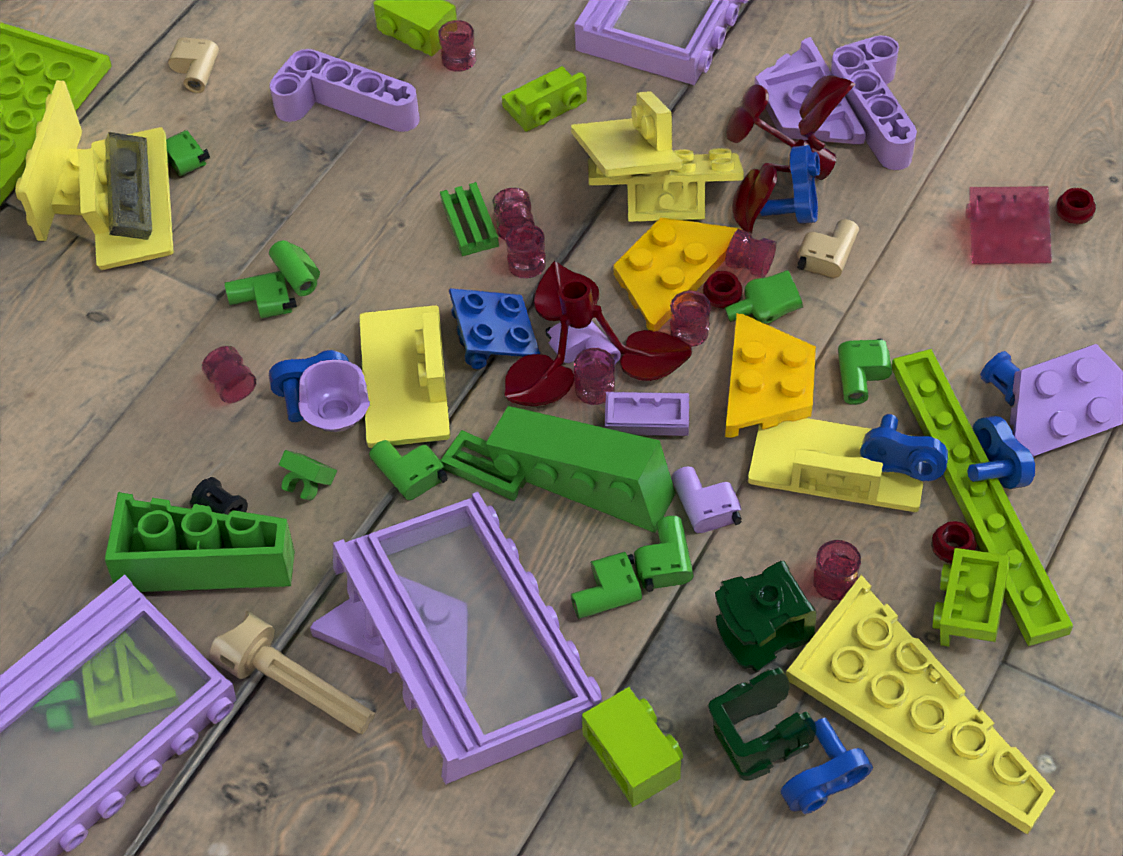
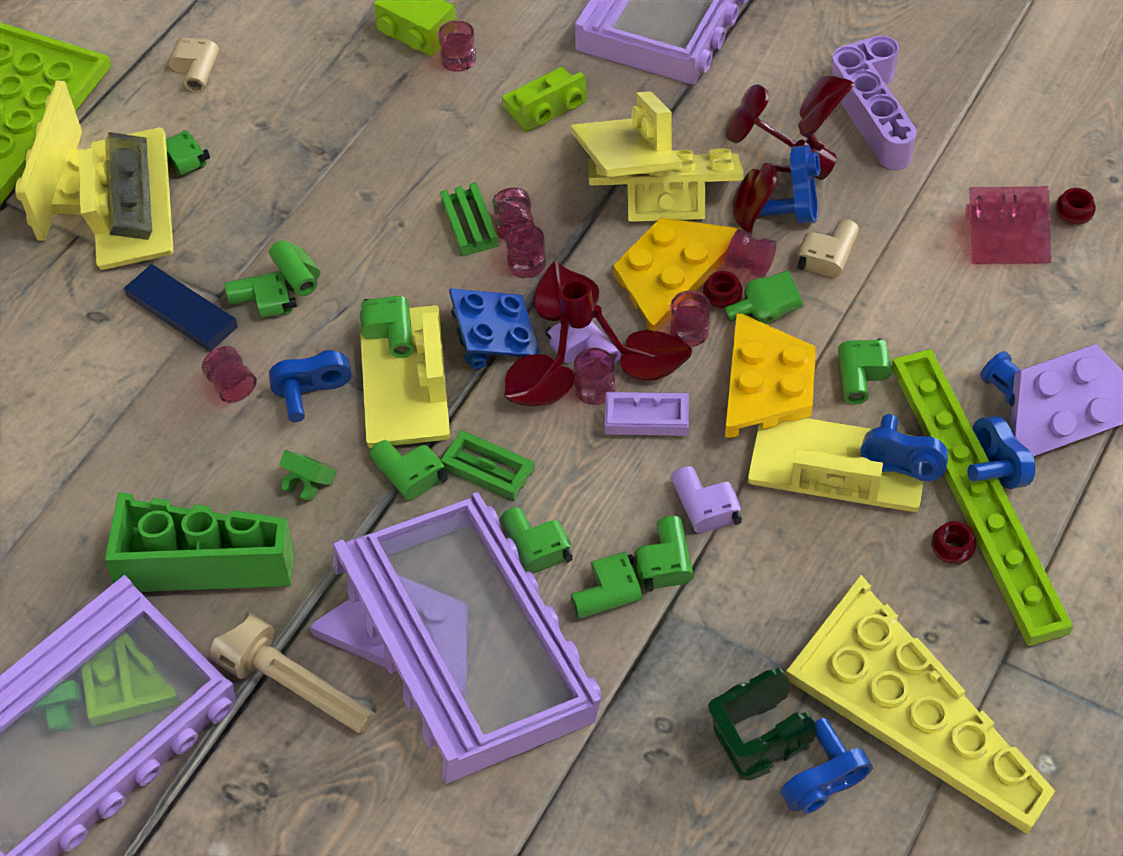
black bush [190,477,248,515] -> none
lavender beam [270,49,420,132] -> none
lavender helmet [298,360,370,432] -> none
bright green wedge [486,406,676,533] -> none
lime brick [582,687,683,807] -> none
dark green piece [715,561,816,672] -> none
lavender wing [755,37,866,144] -> none
clear pink wheel [813,540,861,600] -> none
lime bracket [932,548,1010,647] -> none
none -> dark blue tile [124,264,238,352]
none -> bright green piece [359,296,414,358]
none -> bright green piece [499,507,573,574]

